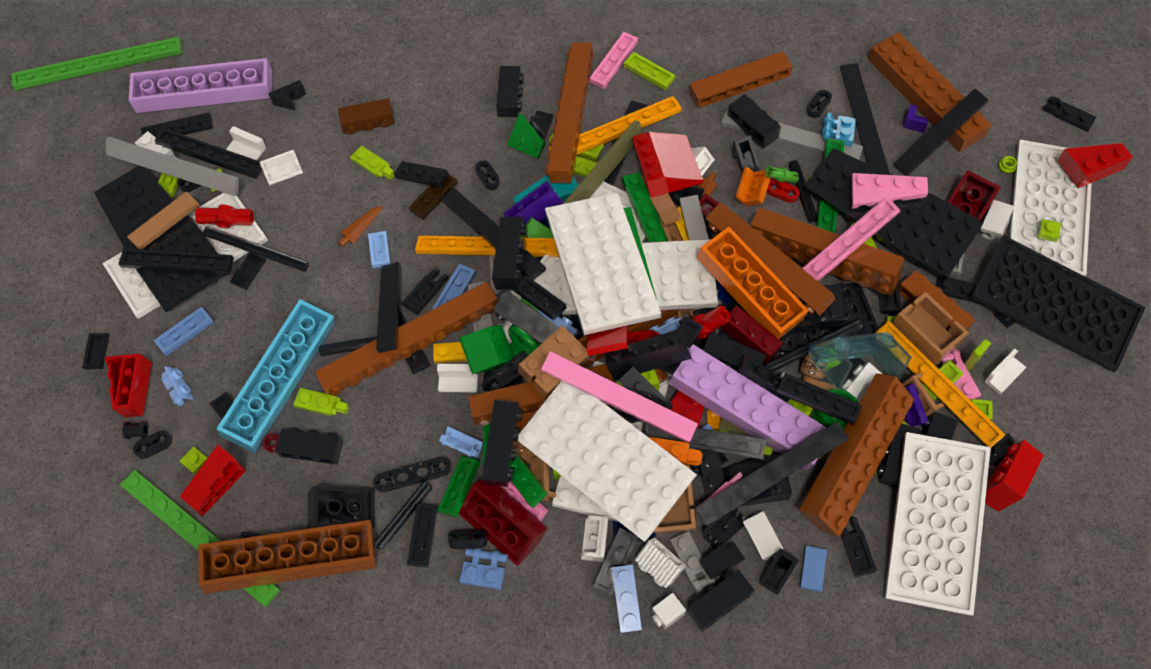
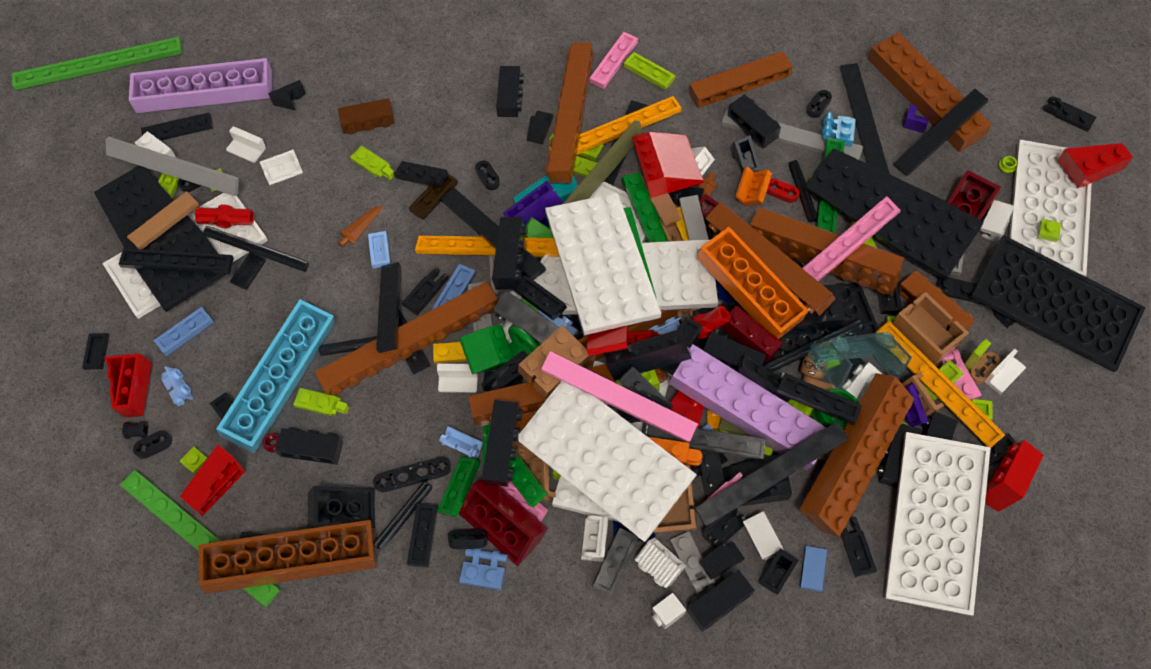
black tile [155,128,262,179] -> none
green wing [507,113,546,159] -> none
plate [611,564,642,633] -> none
bright green pin [765,166,799,183] -> none
bright pink wing [851,173,928,209] -> none
none -> medium nougat beam [969,352,1001,384]

